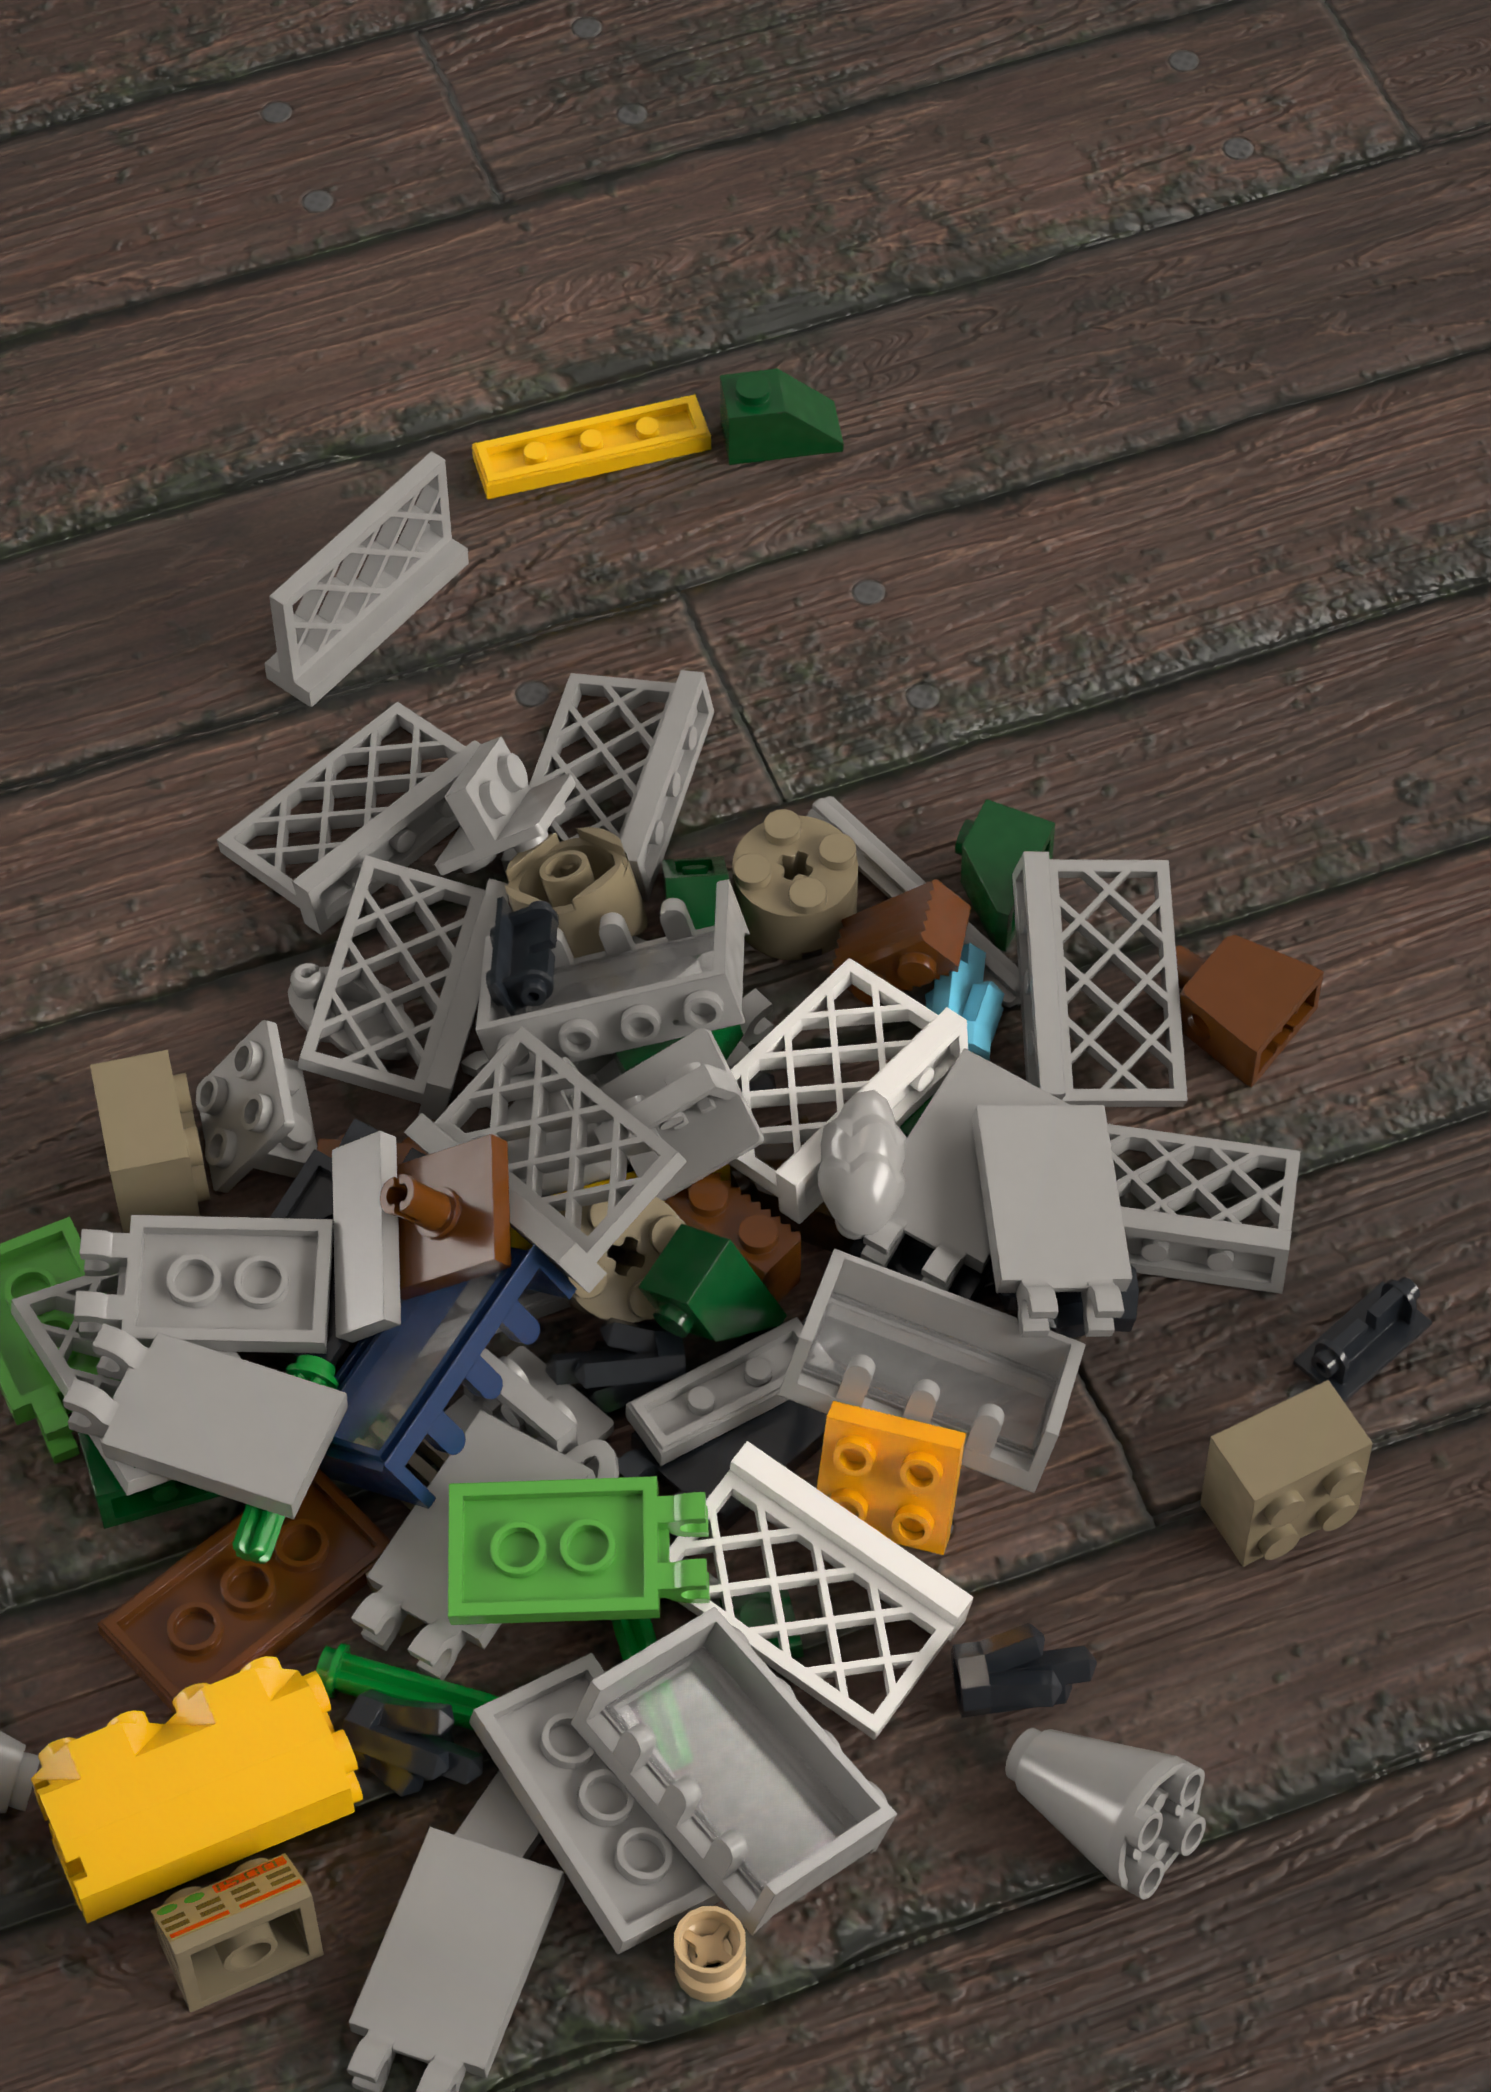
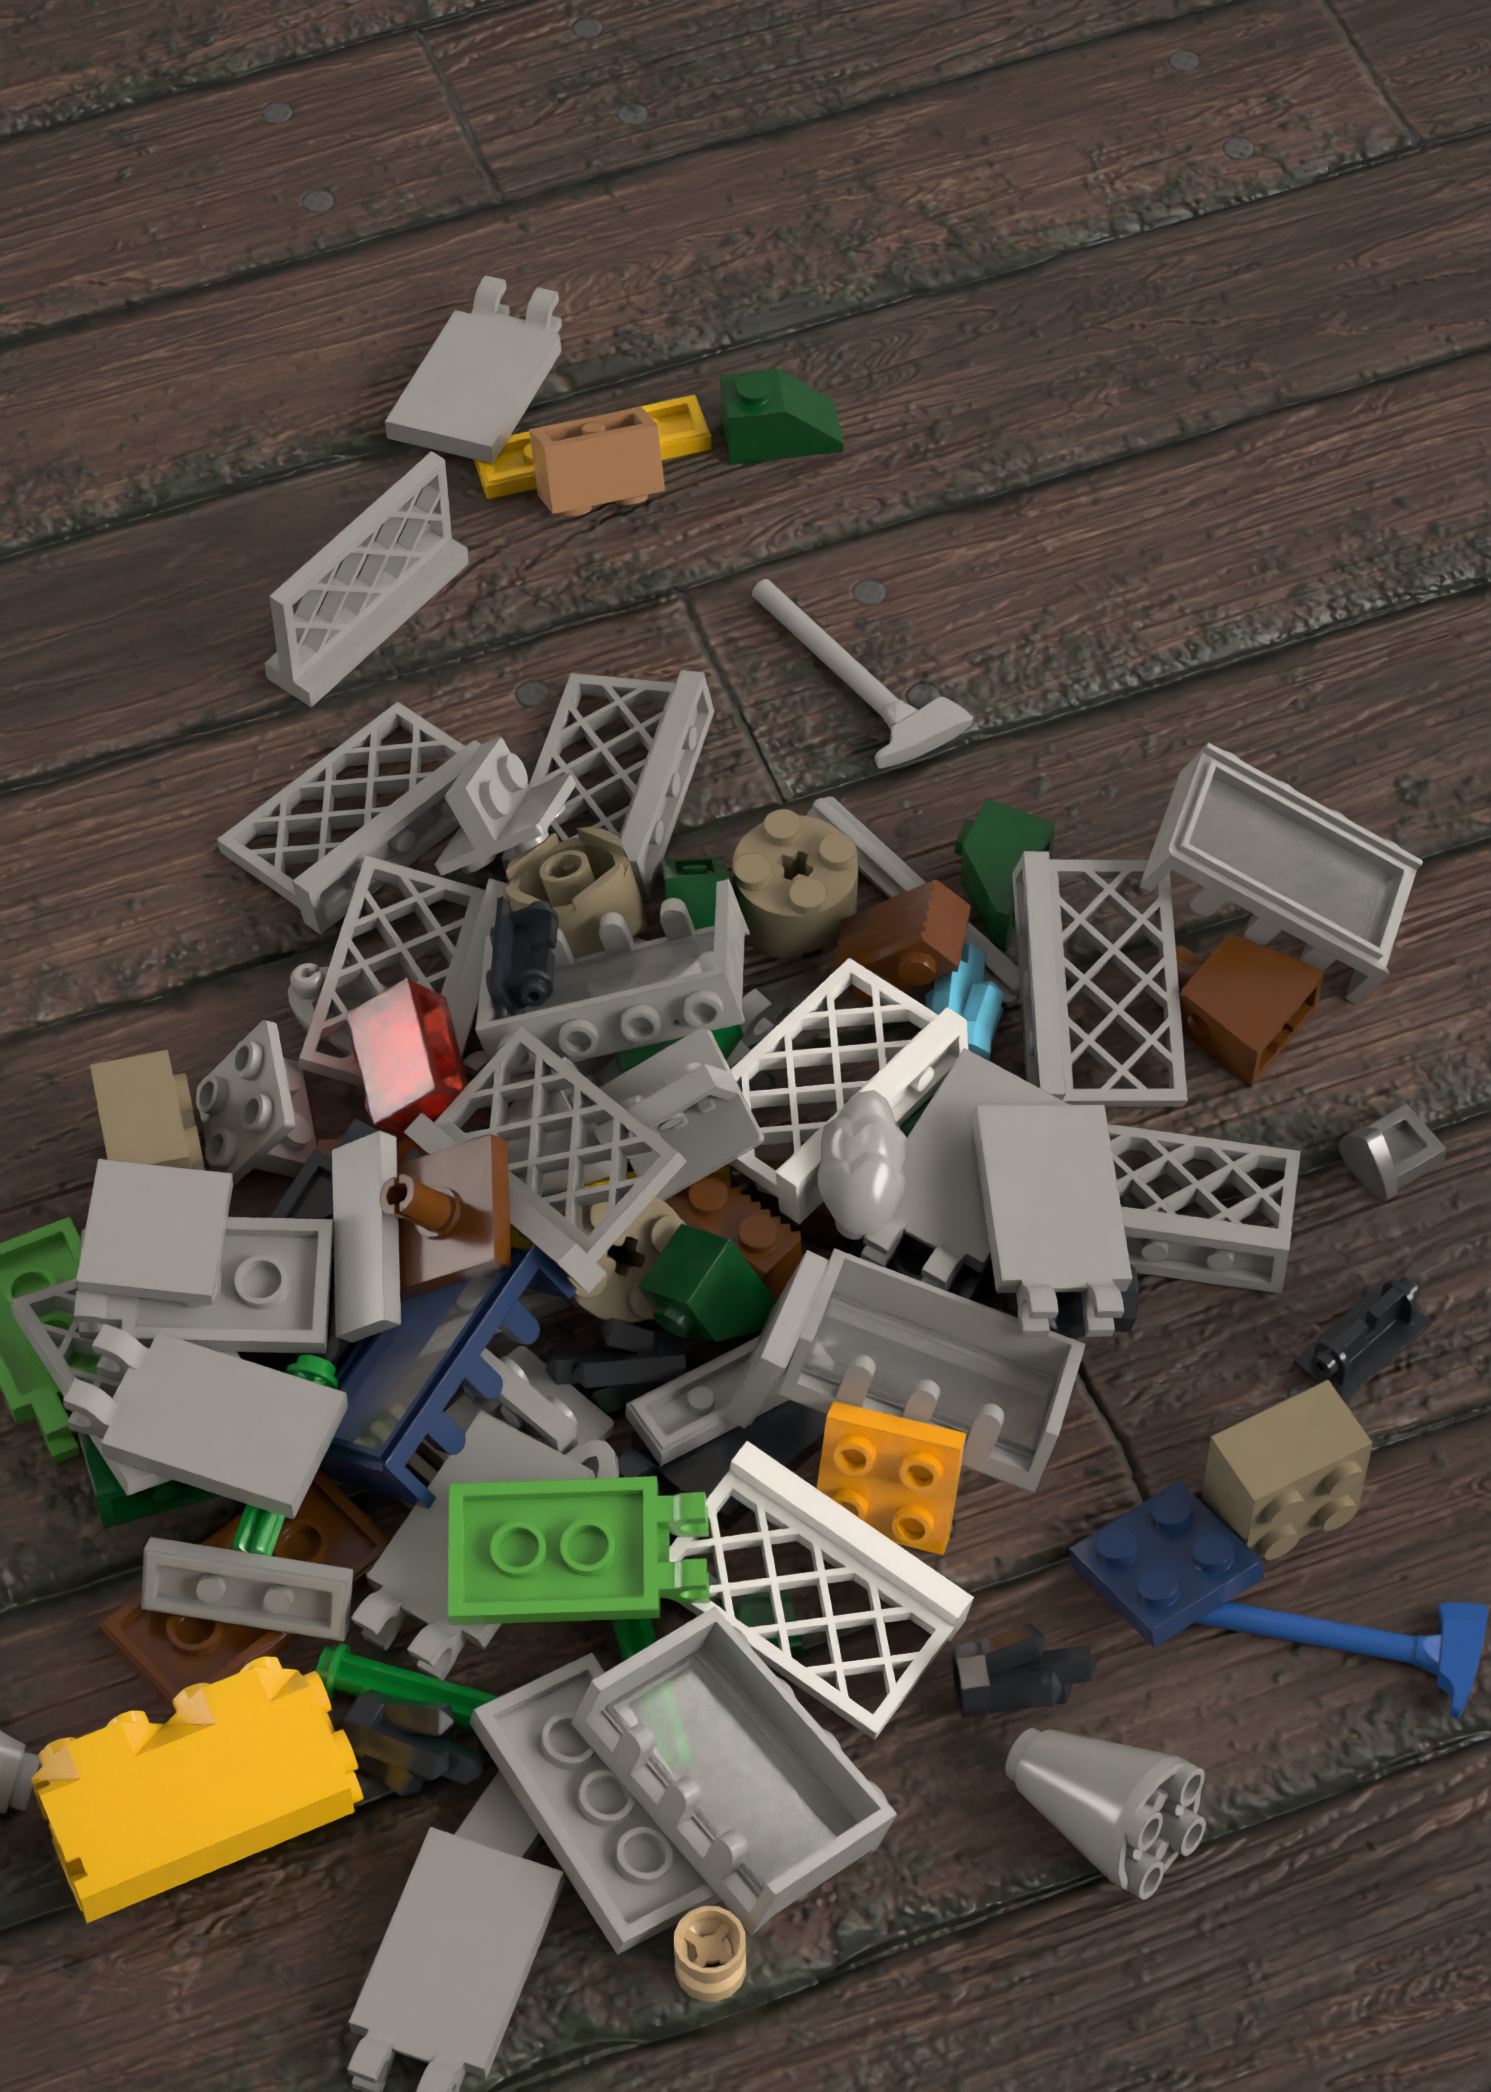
dark tan slope [151,1853,324,2013] -> none
none -> light grey tile [76,1159,233,1305]
none -> light grey tile [141,1537,353,1641]
none -> clear red brick [347,978,468,1140]
none -> light grey tile [385,275,562,464]
none -> medium nougat brick [529,407,665,516]
none -> light grey tile [724,1250,830,1428]
none -> light grey piece [752,579,973,768]
none -> dark blue plate [1069,1480,1264,1648]
none -> window [1139,743,1423,1004]
none -> blue piece [1194,1602,1489,1719]
none -> flat silver tile [1338,1104,1446,1202]

